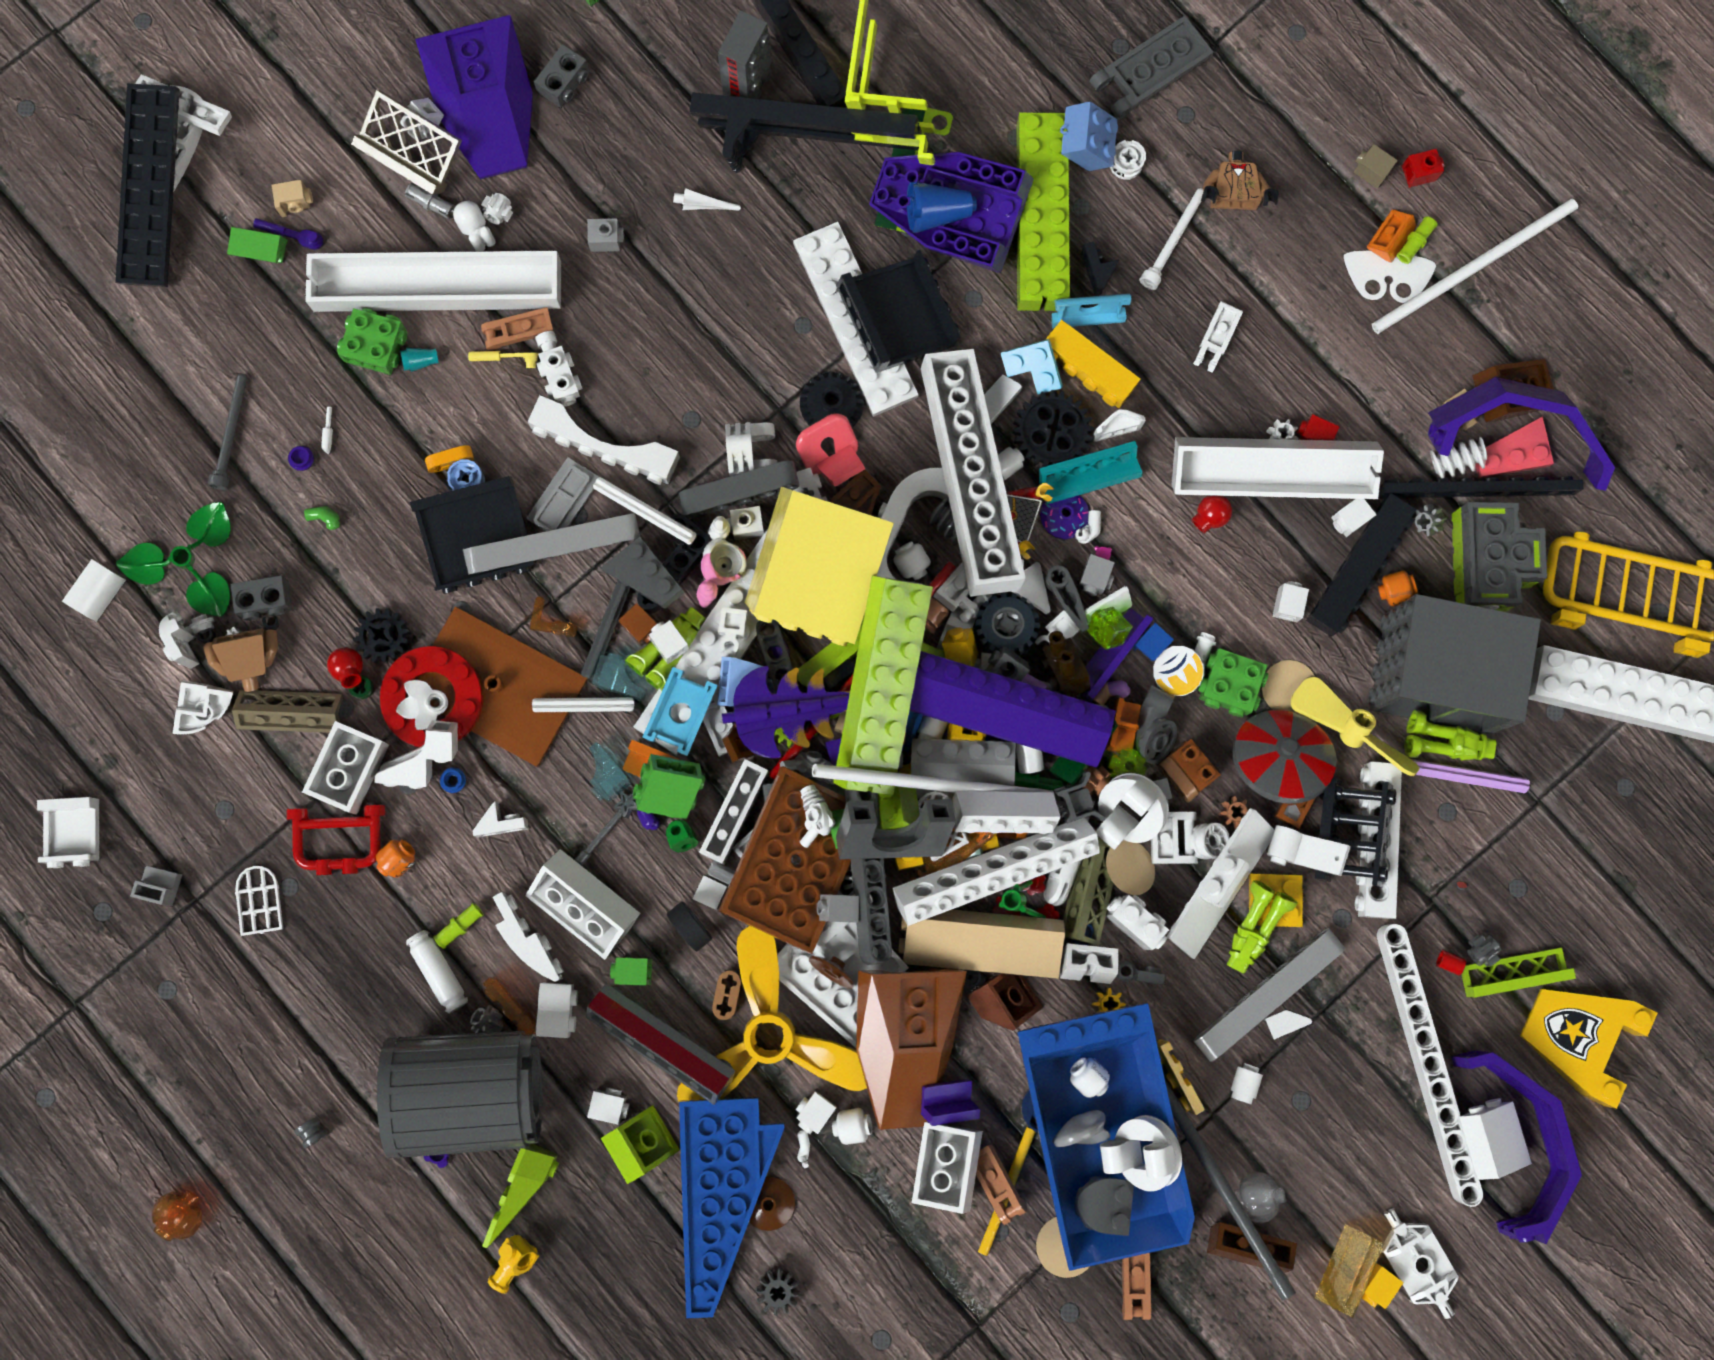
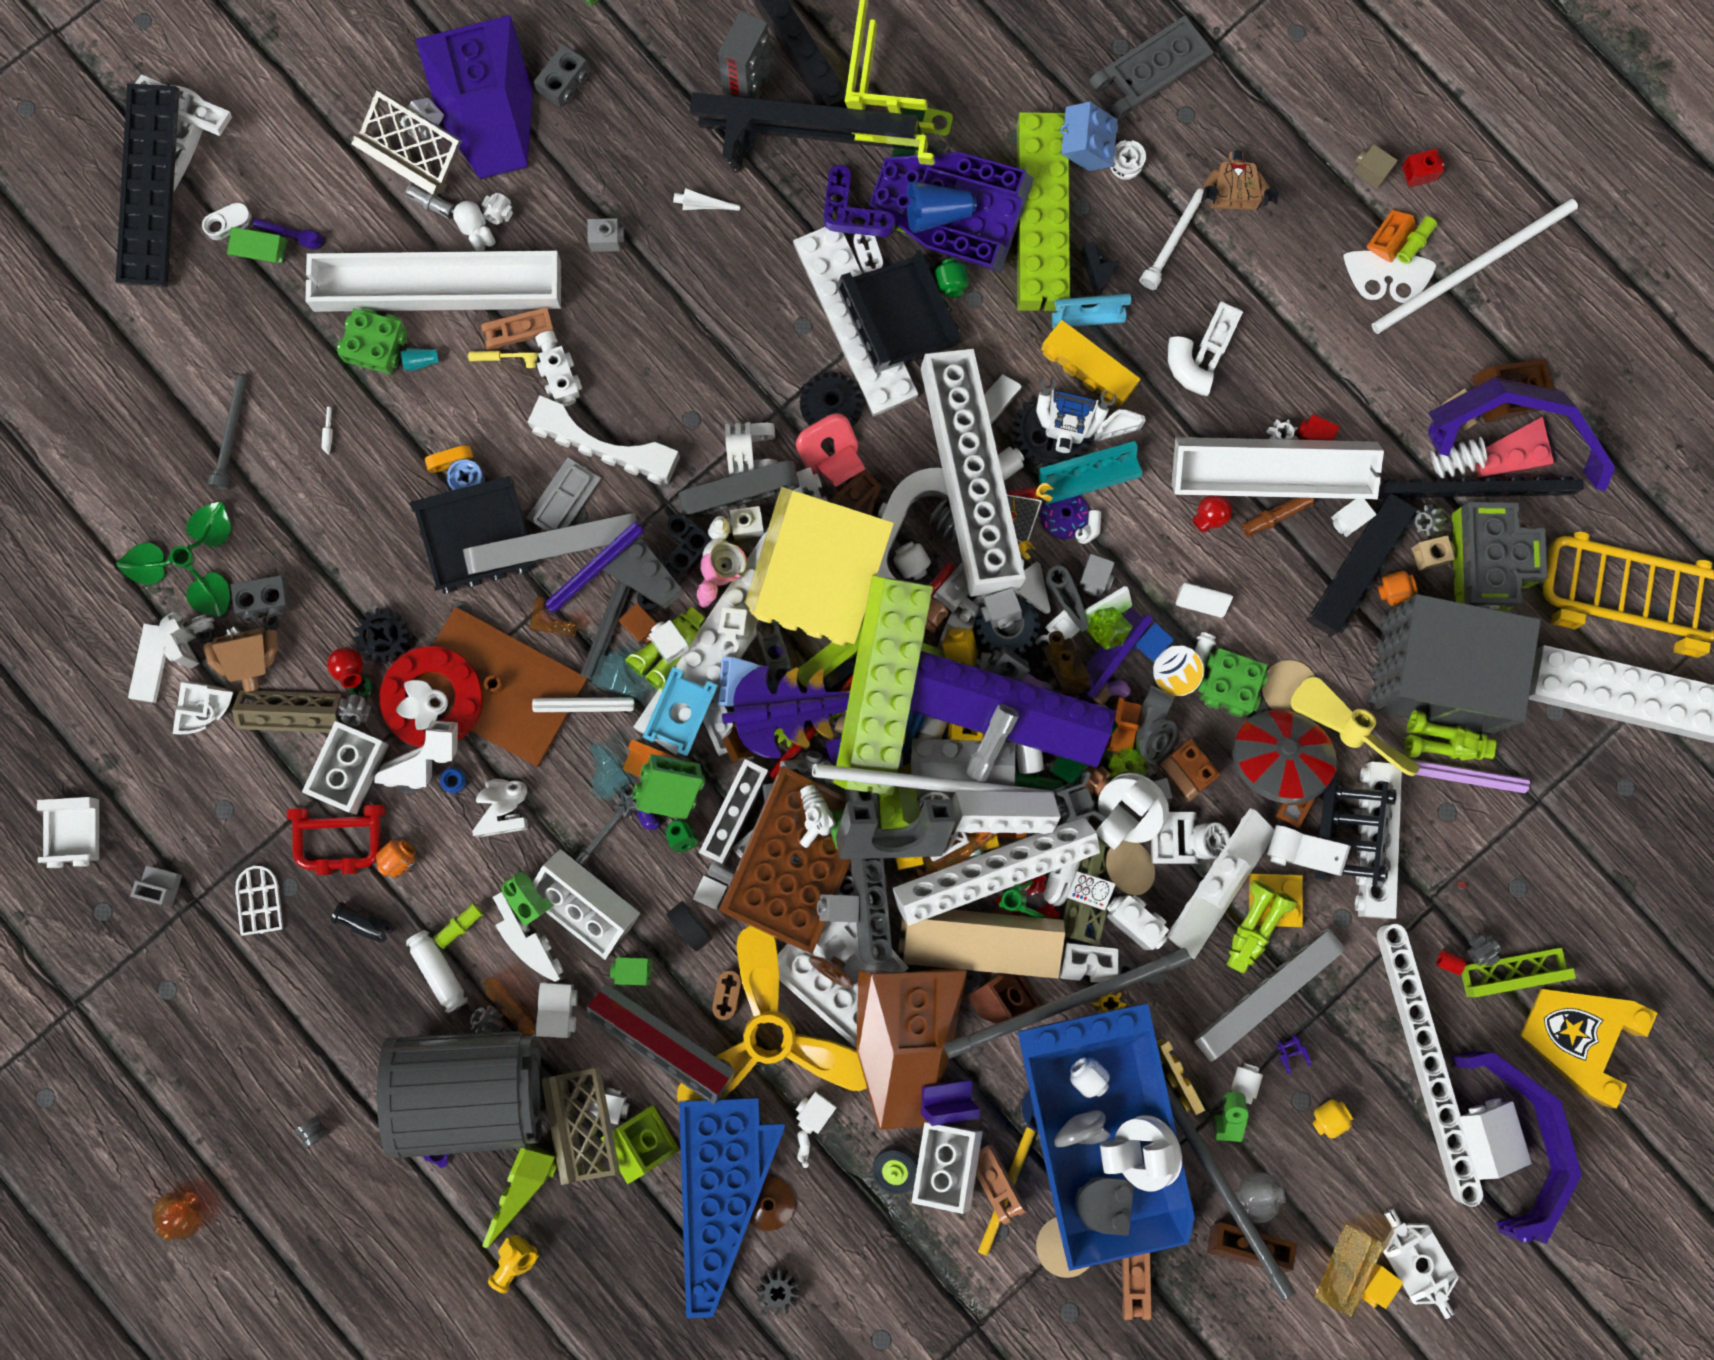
white brick [62,559,126,622] -> none
tan brick [272,180,313,217] -> none
dark purple plate [288,446,314,471] -> none
bright green arm [304,506,340,530] -> none
white axle [593,477,696,544] -> none
white head [832,1108,872,1145] -> none
plate [1001,339,1063,394] -> none
dark pink piece [1094,546,1112,560] -> none
nougat gear [1218,796,1249,829] -> none
white sticker [1265,1010,1312,1039] -> none
white brick [1272,581,1309,622] -> none
none -> white tile [128,624,166,703]
none -> white piece [202,203,252,240]
none -> black piece [331,902,394,943]
none -> light grey gear [337,695,371,726]
none -> white plate [476,779,527,816]
none -> bright green leg [501,872,553,926]
none -> dark tan fence [541,1067,620,1185]
none -> dark purple axle [545,521,644,613]
none -> dark purple beam [824,165,895,237]
none -> white beam [853,234,883,274]
none -> black wheel [872,1145,918,1194]
none -> green head [935,259,969,298]
none -> dark grey piece [943,948,1191,1059]
none -> light grey axle [965,704,1019,782]
none -> light grey brick [981,588,1022,629]
none -> torso [1036,376,1116,453]
none -> white sticker [1067,871,1116,910]
none -> white cylinder [1168,337,1214,396]
none -> white slope [1176,582,1233,618]
none -> bright green leg [1213,1091,1248,1142]
none -> dark orange pin [1241,497,1314,538]
none -> dark purple piece [1277,1034,1311,1074]
none -> yellow head [1312,1099,1353,1139]
none -> tan brick [1412,535,1456,571]

